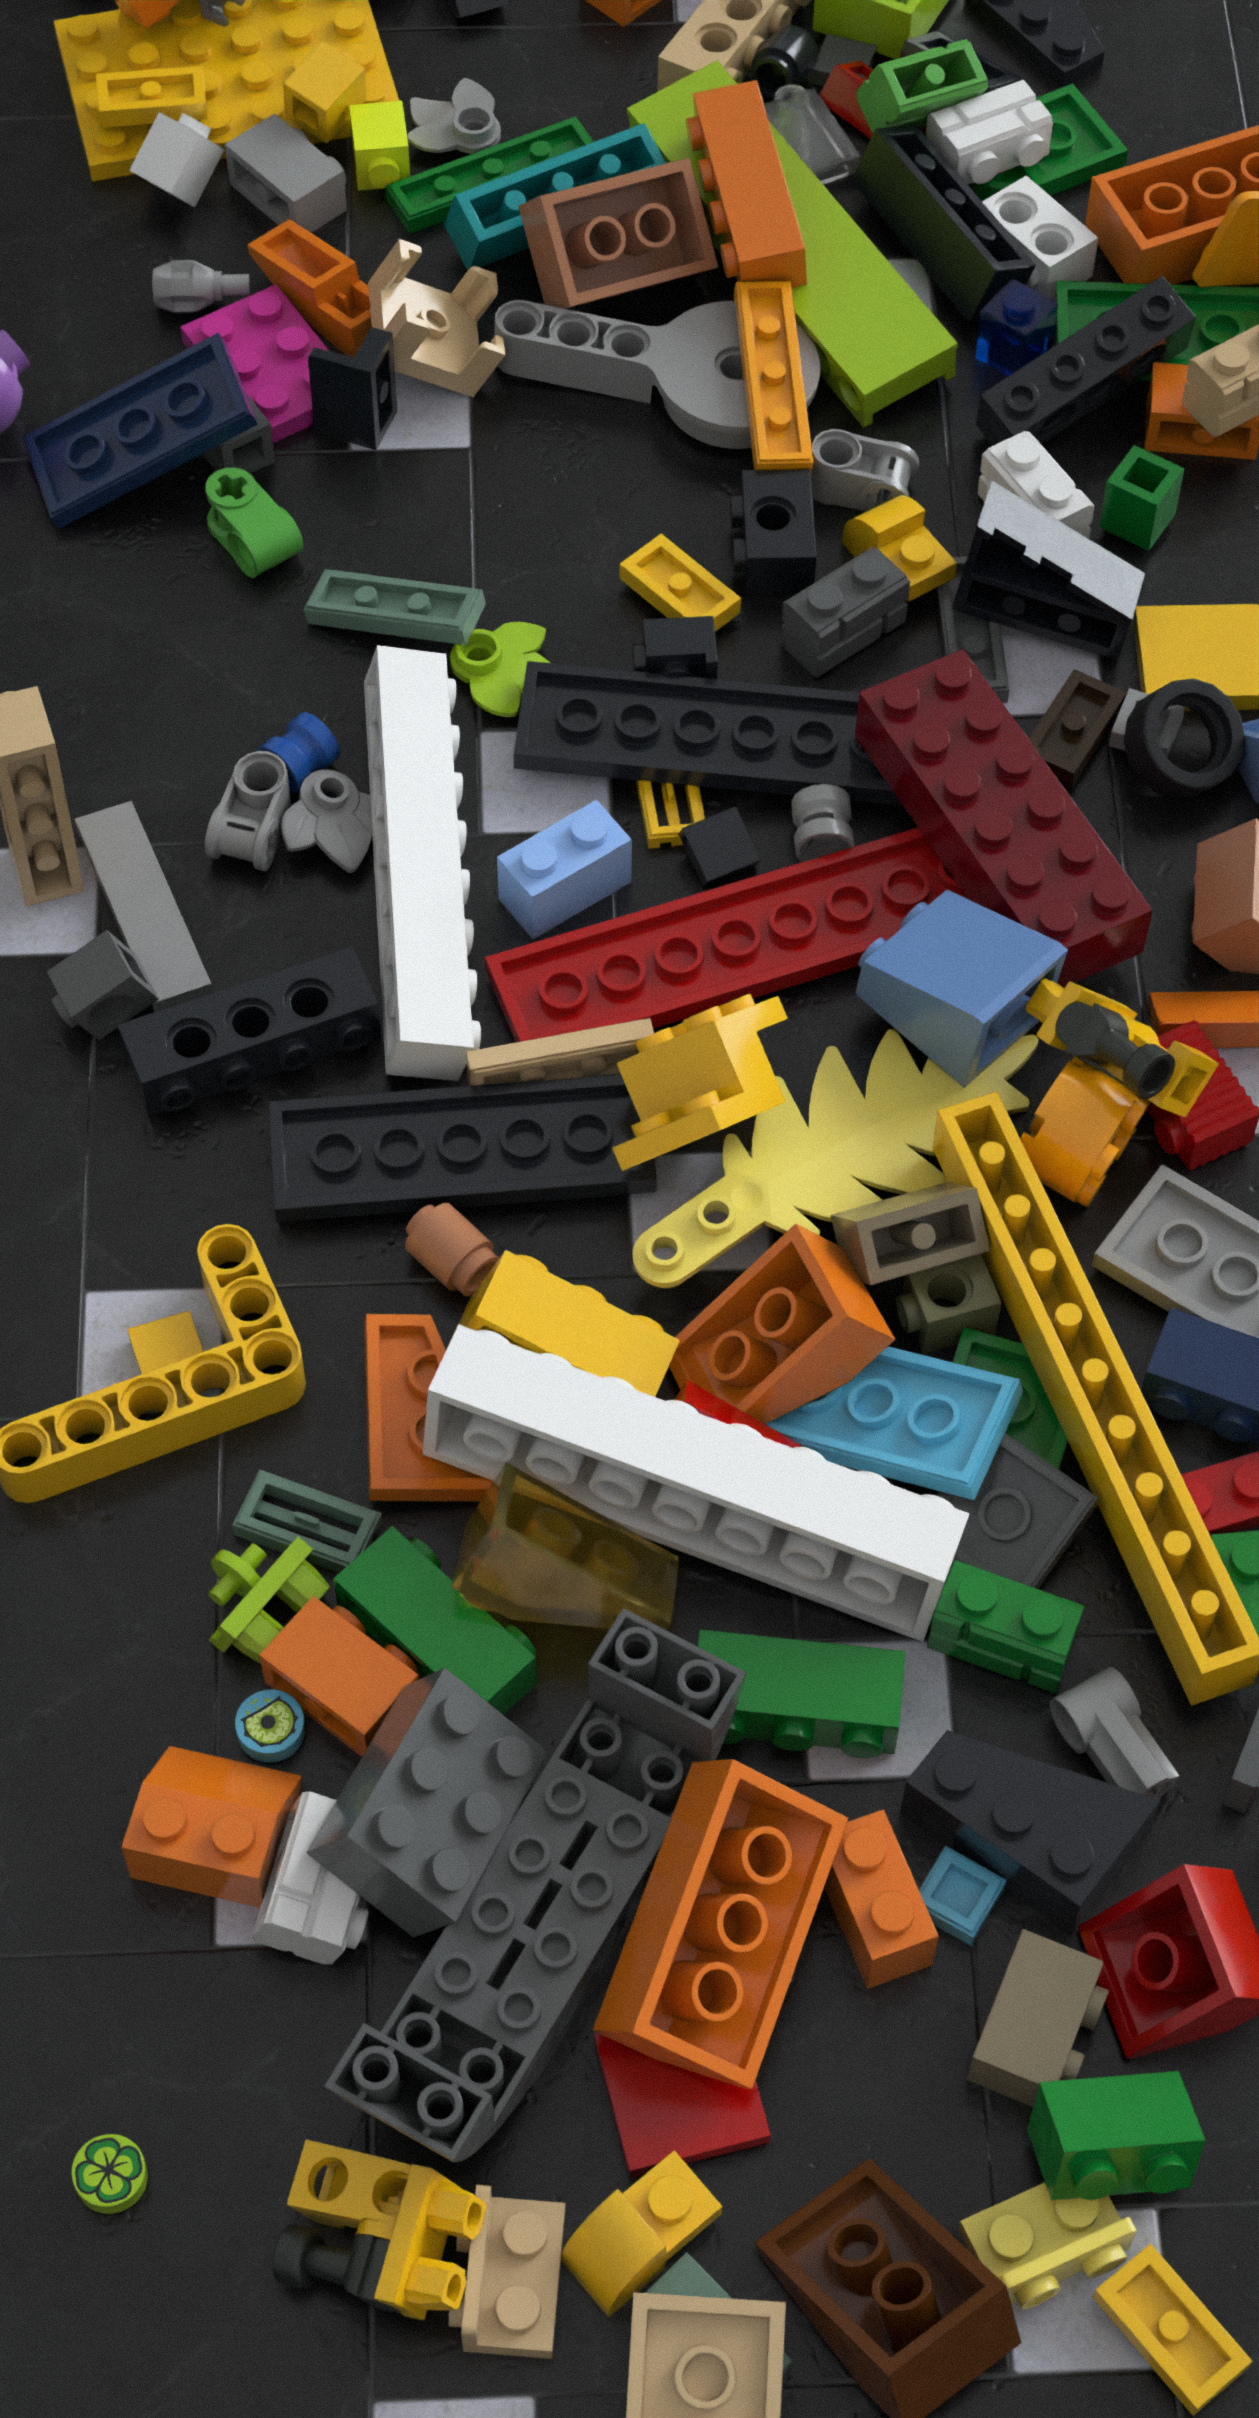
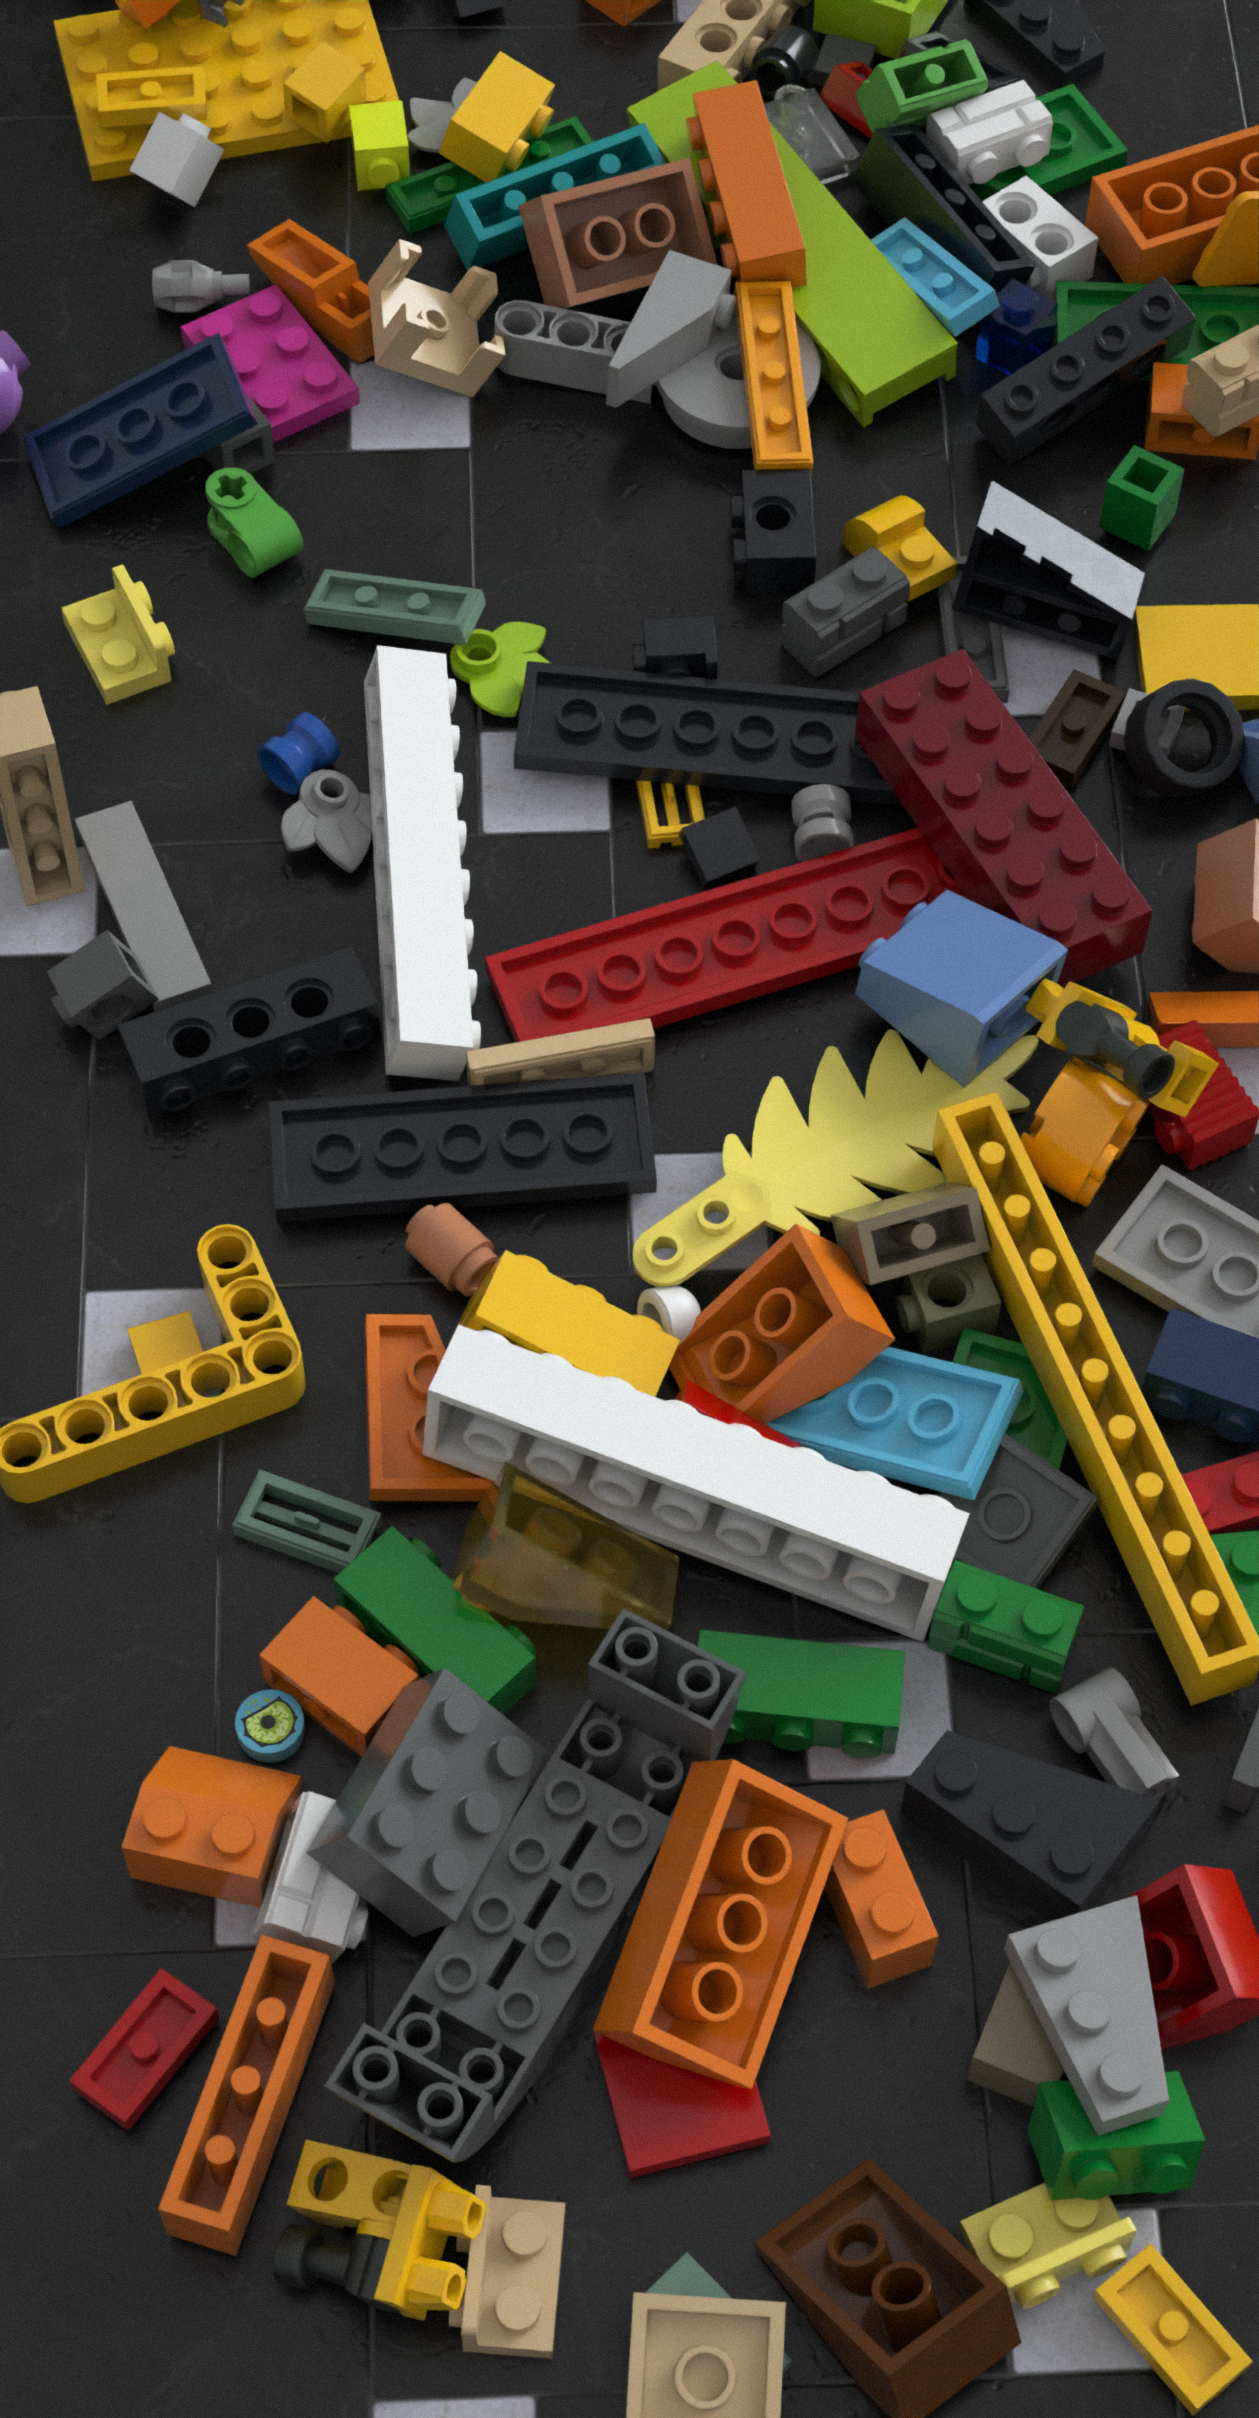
tile [72,2134,148,2214] -> none
light grey piece [205,751,292,871] -> none
lime hips [208,1536,330,1664] -> none
light grey brick [225,113,347,233] -> none
black panel [308,327,397,450] -> none
light blue brick [497,800,632,939] -> none
yellow brick [561,2150,722,2318] -> none
yellow bracket [612,994,788,1171] -> none
yellow plate [619,534,741,632] -> none
light grey piece [811,429,919,512] -> none
medium azure tile [919,1846,1007,1946] -> none
white brick [977,431,1095,539] -> none
none -> light yellow bracket [61,564,175,705]
none -> red plate [69,1968,220,2131]
none -> orange brick [158,1934,335,2256]
none -> yellow brick [439,51,555,183]
none -> light grey slope [606,250,737,408]
none -> white piece [637,1285,701,1345]
none -> medium azure plate [871,217,1000,337]
none -> light grey wing [1004,1895,1169,2136]

